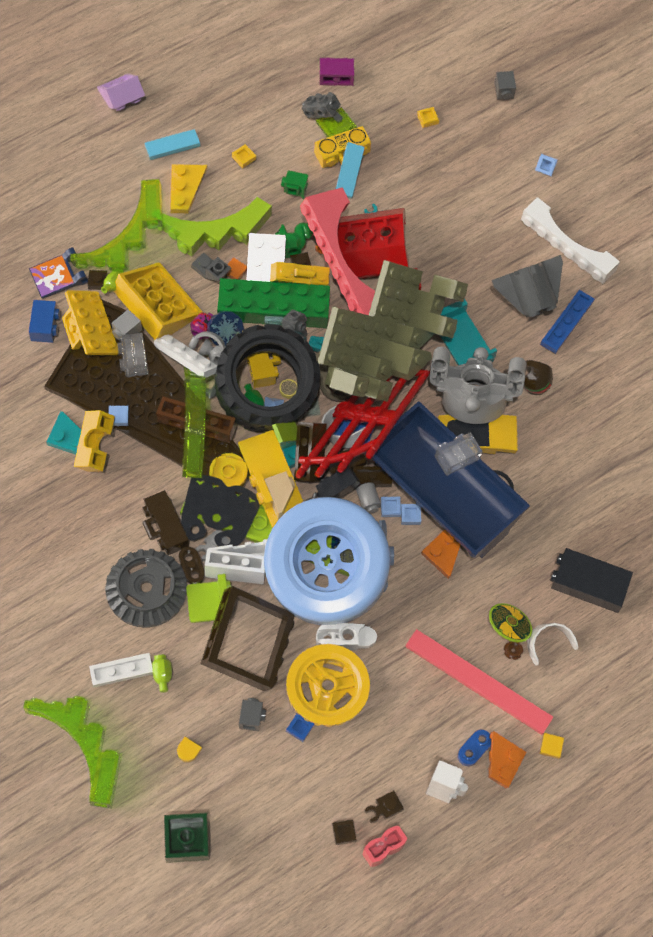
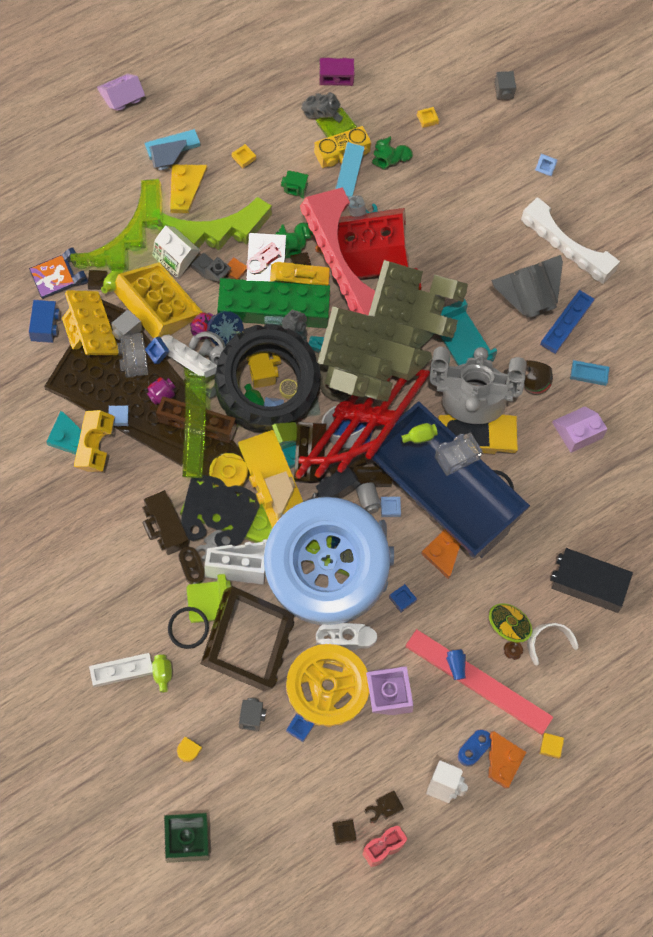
clear neon green arch [23,696,121,809] -> none
dark grey gear [105,549,187,628] -> none
light blue plate [401,504,421,525] -> none
none -> blue plate [145,337,170,364]
none -> magenta head [147,377,175,405]
none -> sand blue slope [149,139,187,170]
none -> white slope [152,226,200,279]
none -> black tyre [168,607,209,649]
none -> piece [247,242,282,274]
none -> light grey beam [348,195,366,217]
none -> lavender slope [366,666,413,715]
none -> green animal [372,136,413,169]
none -> blue plate [389,584,417,612]
none -> lime plant [401,423,438,444]
none -> blue cone [446,649,466,680]
none -> lavender slope [552,406,607,453]
none -> dark azure tile [570,360,610,386]

